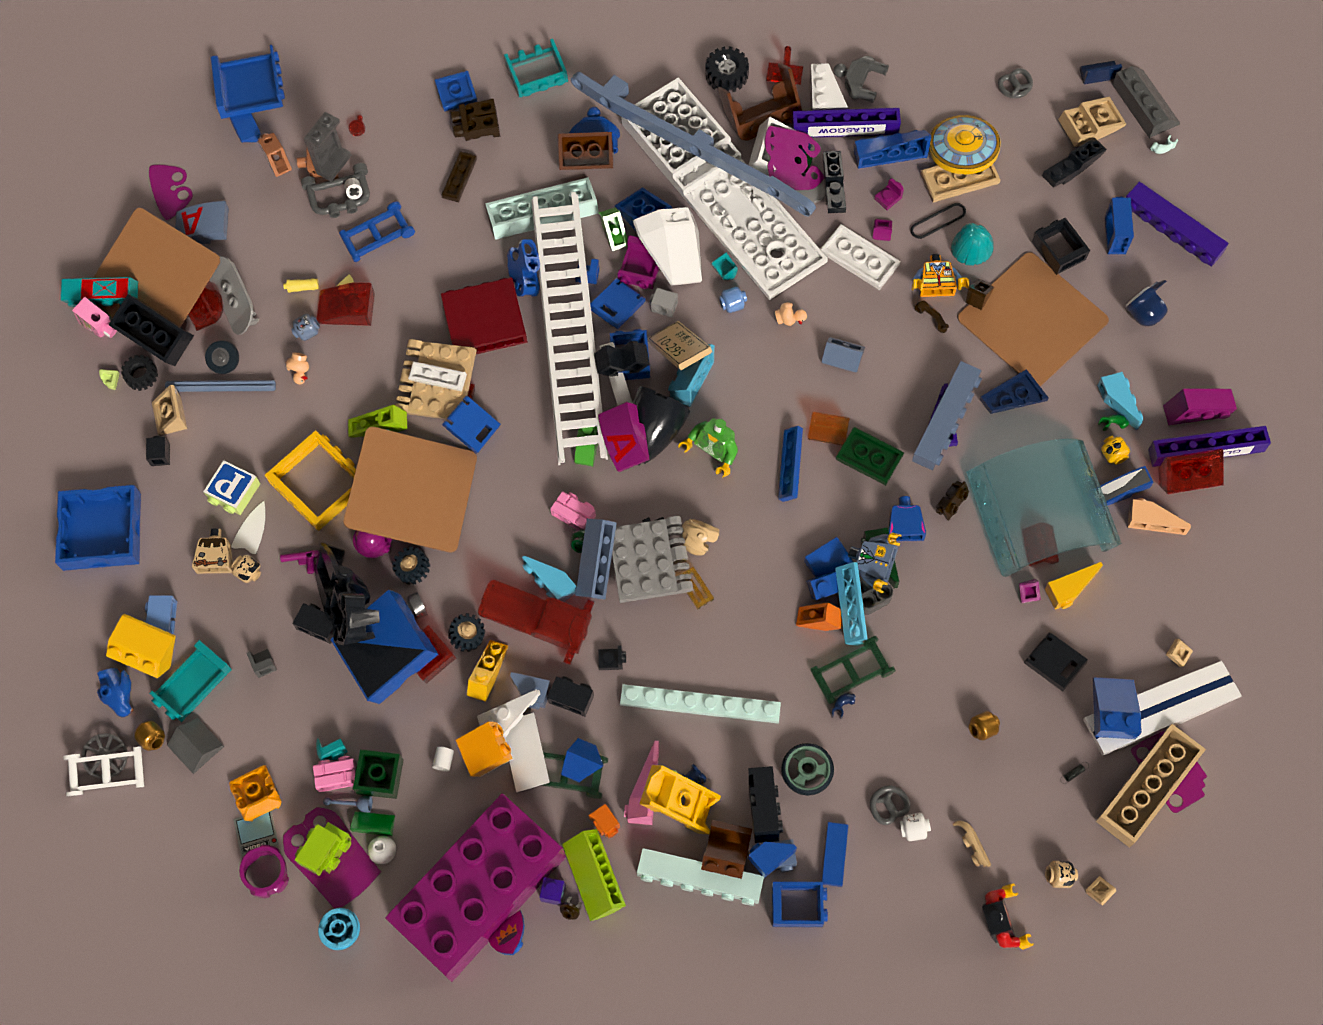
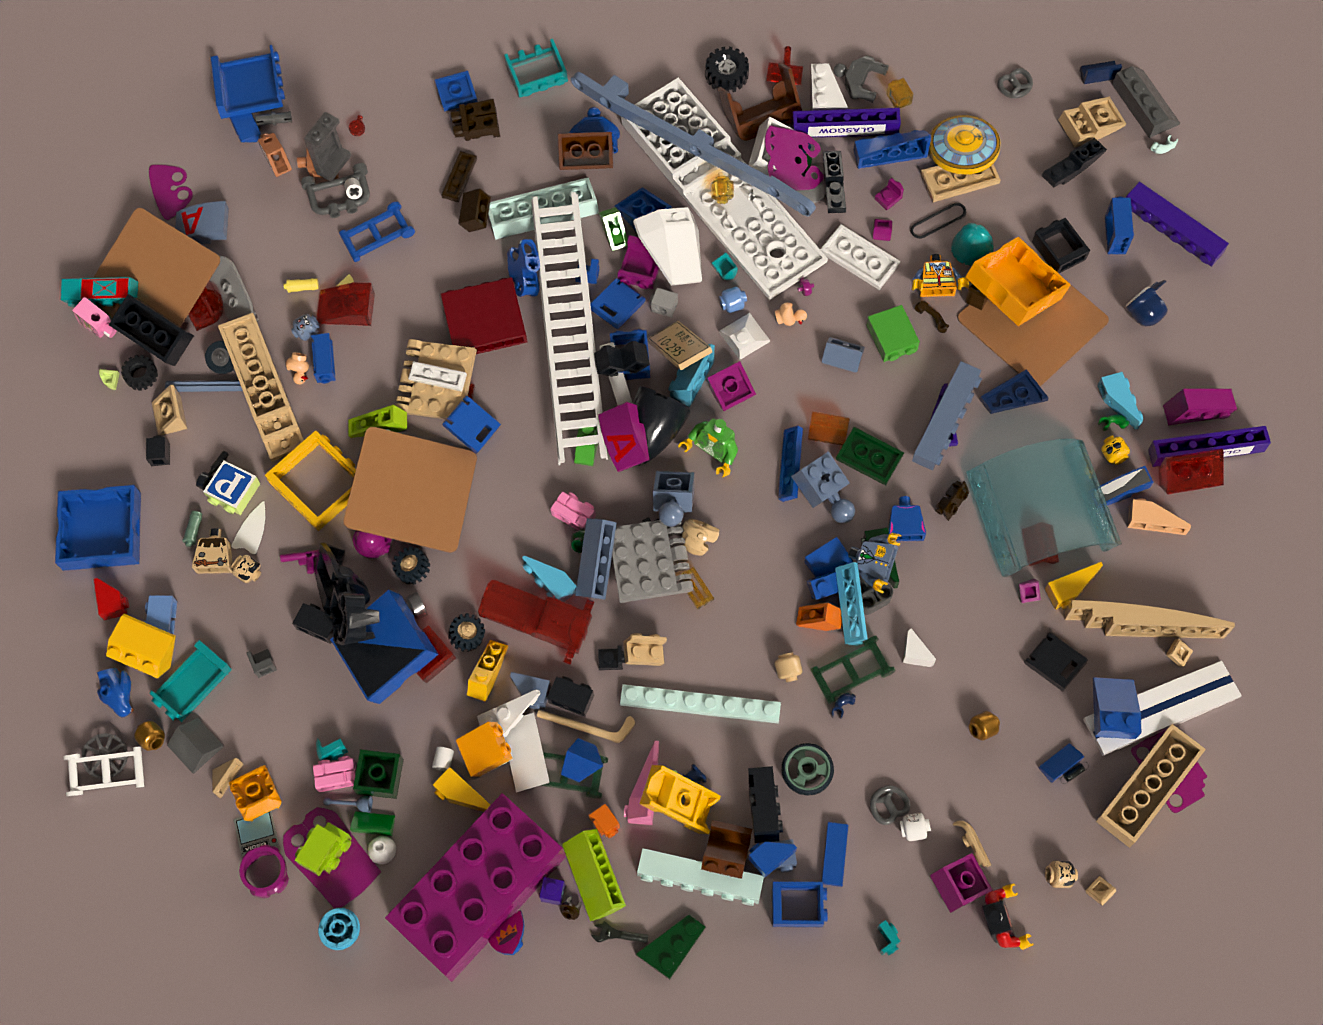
none -> red slope [94,578,129,621]
none -> sand green piece [182,511,203,547]
none -> black piece [196,451,229,490]
none -> tan slope [212,758,243,799]
none -> tan slope [218,313,304,461]
none -> dark grey pin [255,111,292,126]
none -> blue window [311,333,336,384]
none -> yellow slope [433,767,490,812]
none -> dark brown brick [458,188,491,232]
none -> tan piece [537,709,635,743]
none -> pearl dark grey piece [591,921,648,943]
none -> tan bracket [623,633,667,666]
none -> dark green wing [636,915,706,980]
none -> sand blue brick [653,471,694,527]
none -> magenta slope [707,361,756,411]
none -> clear yellow head [711,176,734,204]
none -> white slope [719,313,770,360]
none -> tan head [775,652,803,682]
none -> sand blue brick [791,451,855,523]
none -> magenta piece [797,278,814,296]
none -> bright green brick [866,305,920,362]
none -> teal bracket [877,920,901,956]
none -> clear yellow brick [887,78,914,108]
none -> white slope [903,629,936,667]
none -> magenta slope [930,853,993,913]
none -> light orange tile [966,237,1071,326]
none -> blue slope [1038,743,1085,783]
none -> tan slope [1064,600,1235,639]

